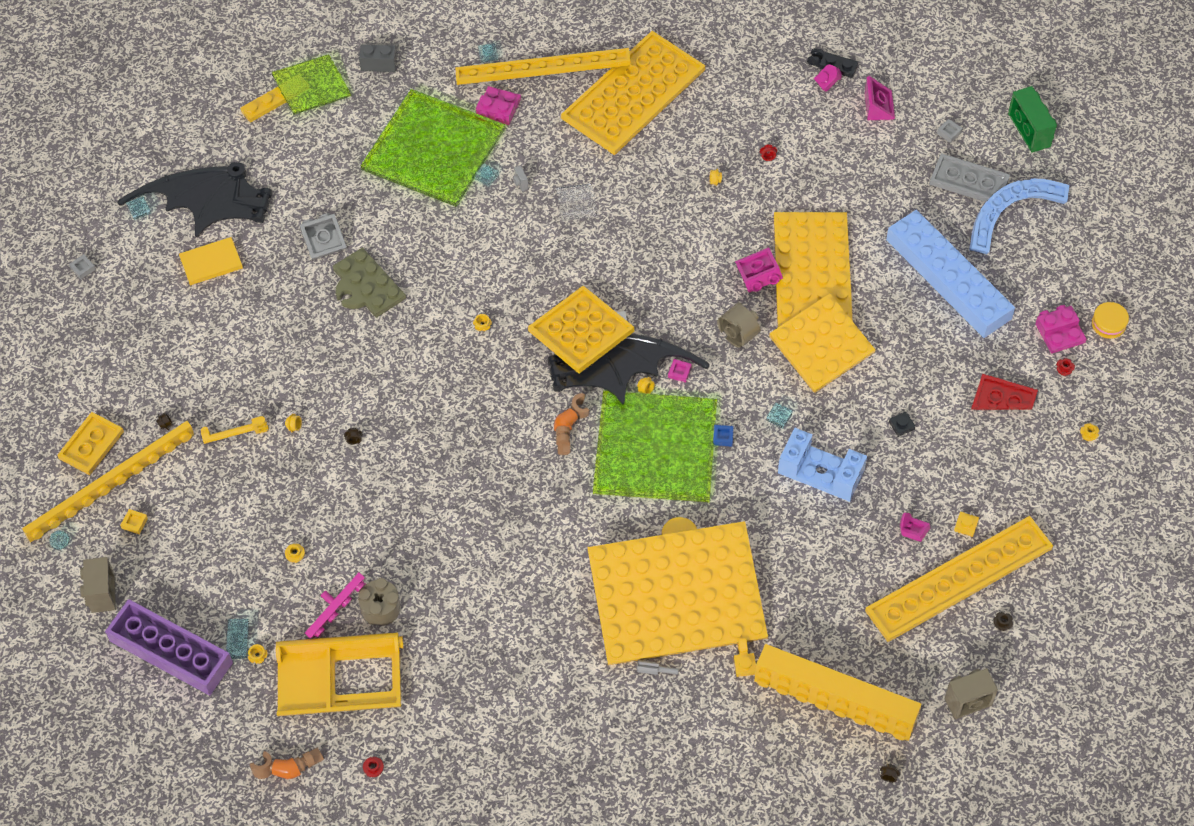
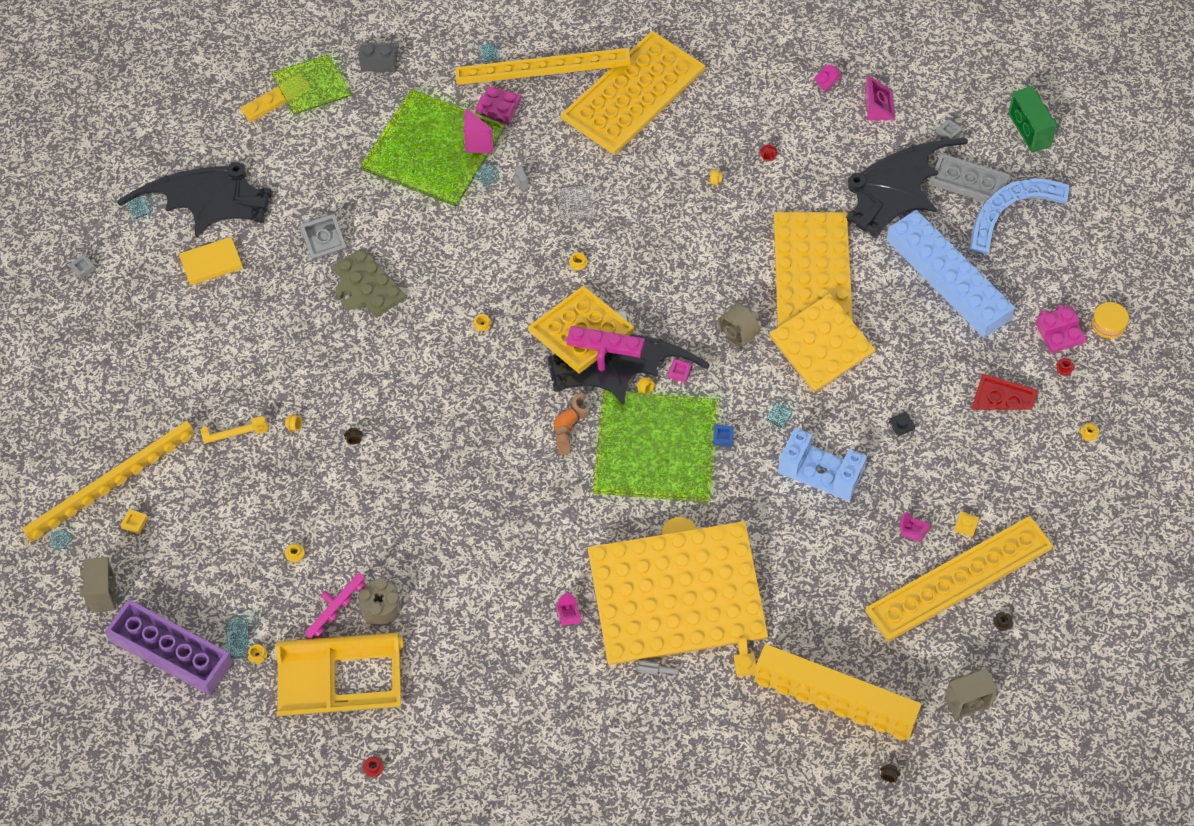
yellow plate [57,412,124,475] -> none
dark brown plate [156,412,173,430] -> none
medium nougat piece [249,747,324,780] -> none
dark pink plate [735,247,783,293] -> none
black hinge [807,48,858,78] -> none
none -> dark pink slope [464,108,494,153]
none -> dark pink plate [556,592,581,626]
none -> dark pink plate [566,326,645,371]
none -> yellow plate [569,252,587,270]
none -> black animal [846,138,968,238]

